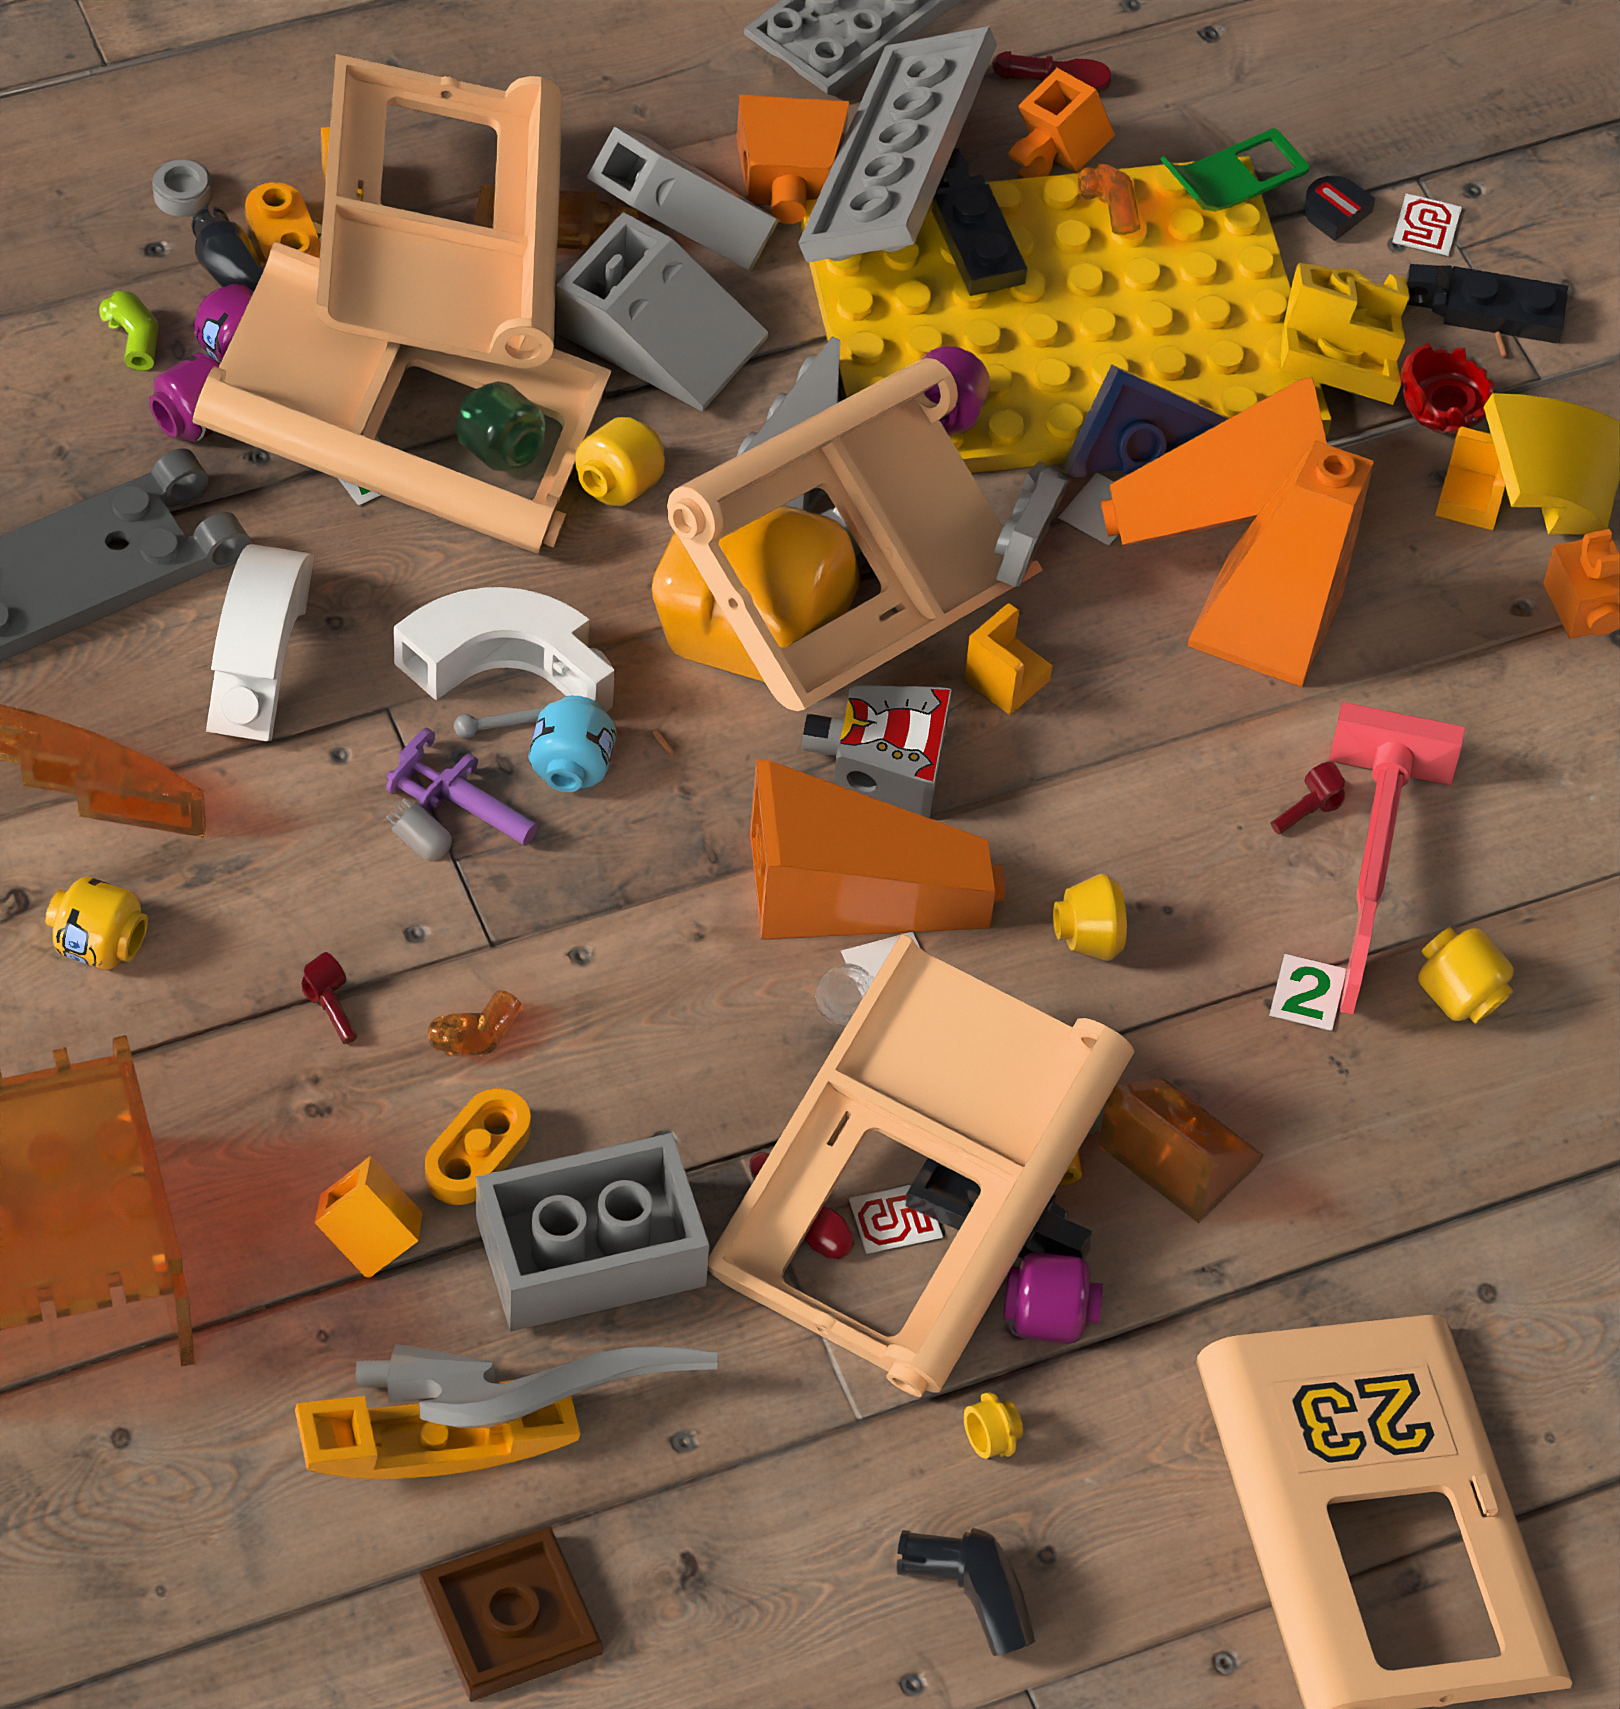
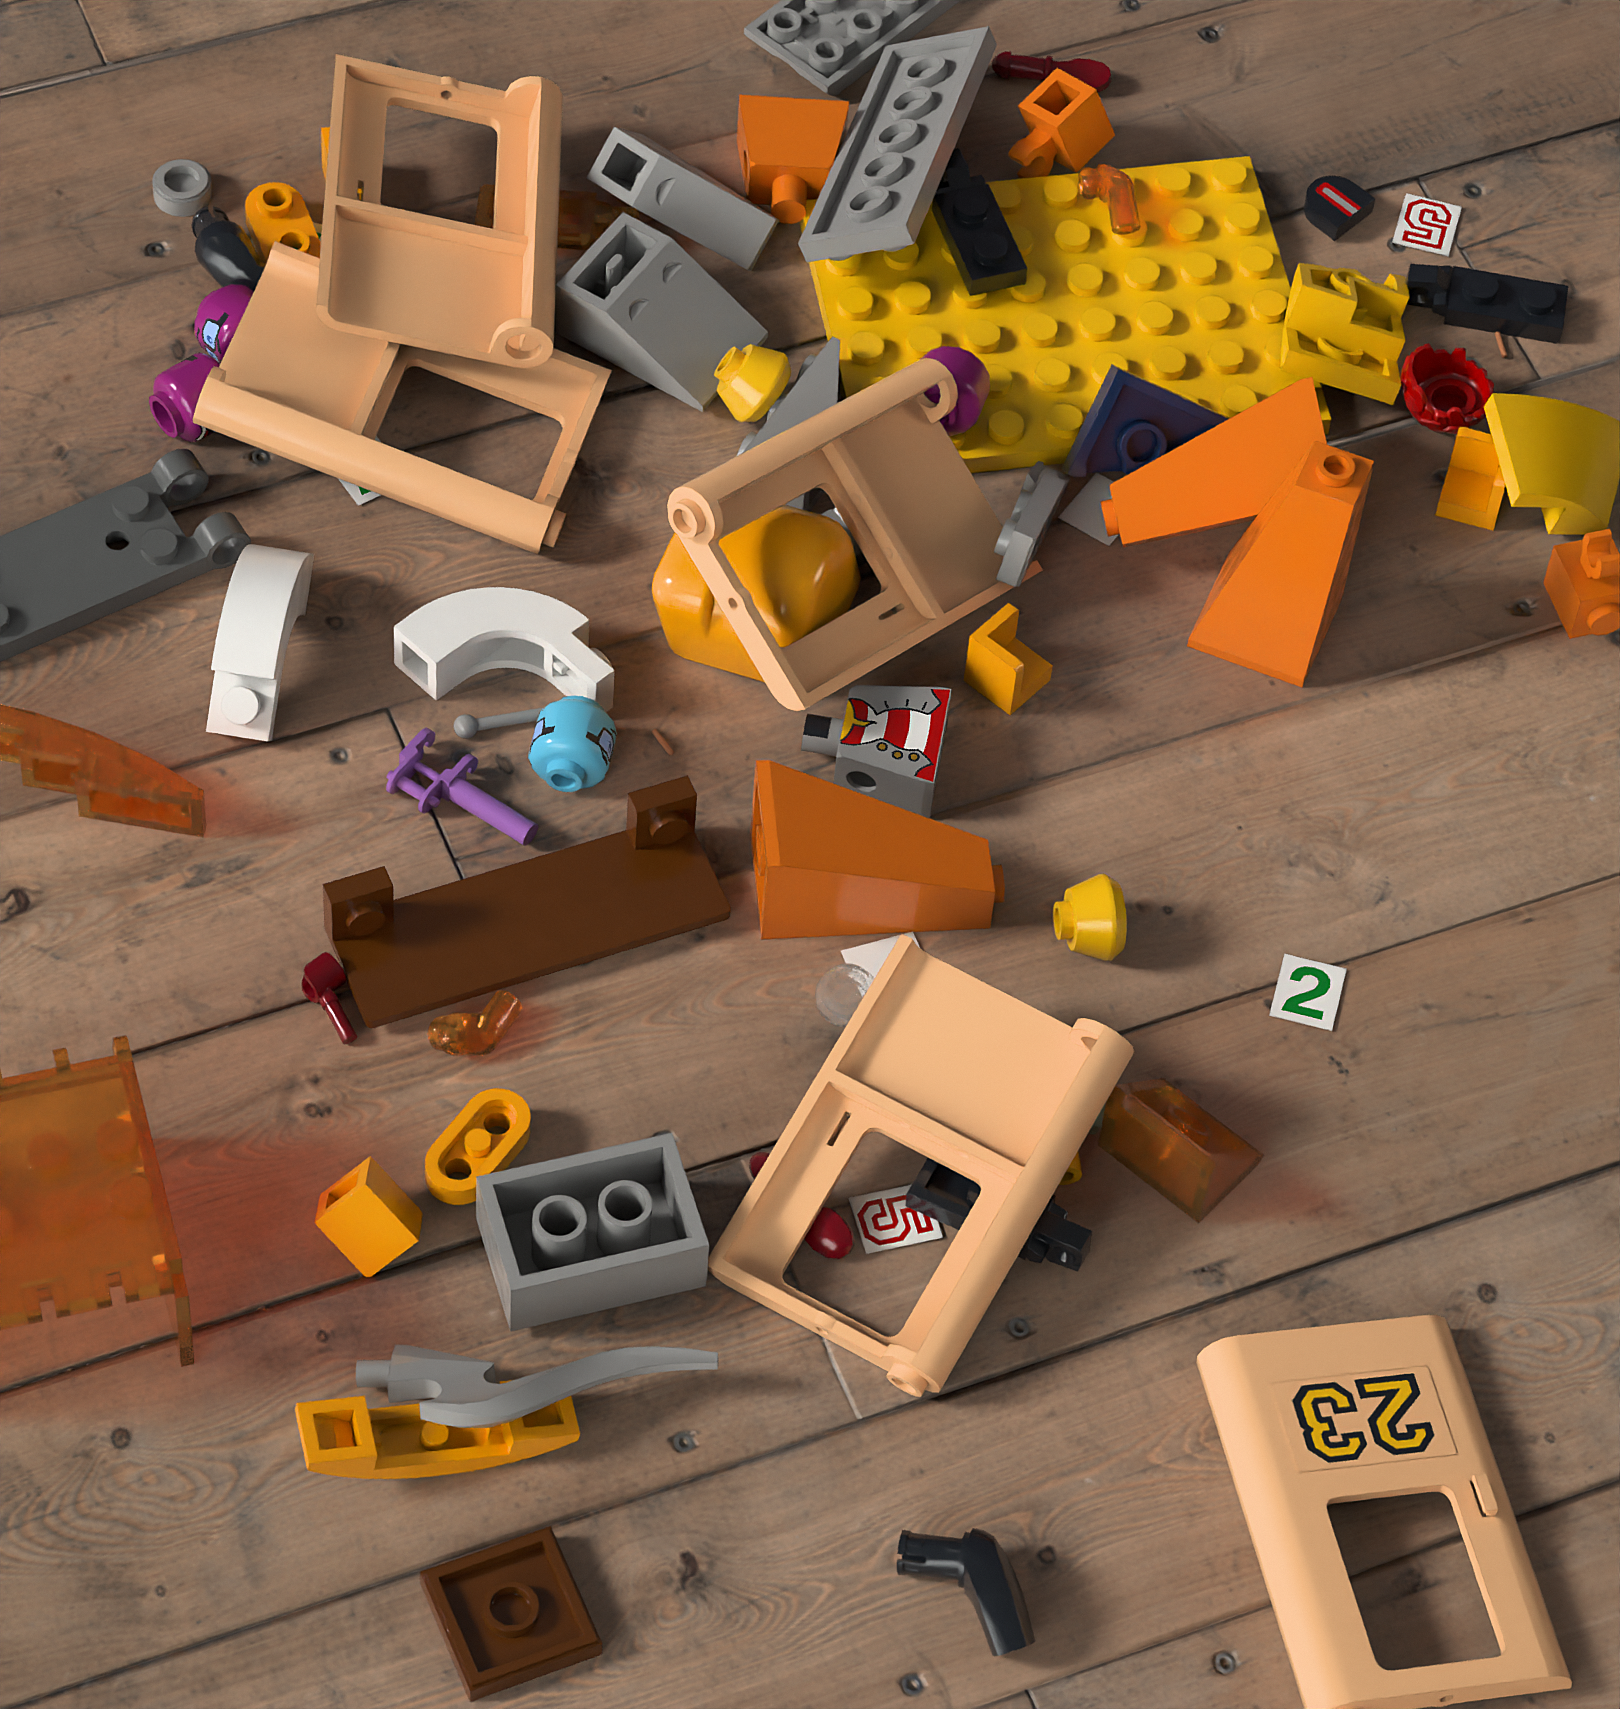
yellow head [46,876,148,970] -> none
lime arm [99,290,160,371] -> none
light grey piece [386,798,452,861] -> none
clear green head [455,381,546,472] -> none
yellow head [575,417,665,506] -> none
yellow plate [964,1392,1023,1459] -> none
magenta head [1003,1252,1103,1344] -> none
green piece [1160,128,1310,212] -> none
dark red hand [1270,762,1345,835] -> none
coral piece [1329,702,1465,1014] -> none
yellow head [1418,927,1514,1024] -> none
none -> reddish brown bracket [323,775,731,1028]
none -> yellow cone [714,344,792,422]

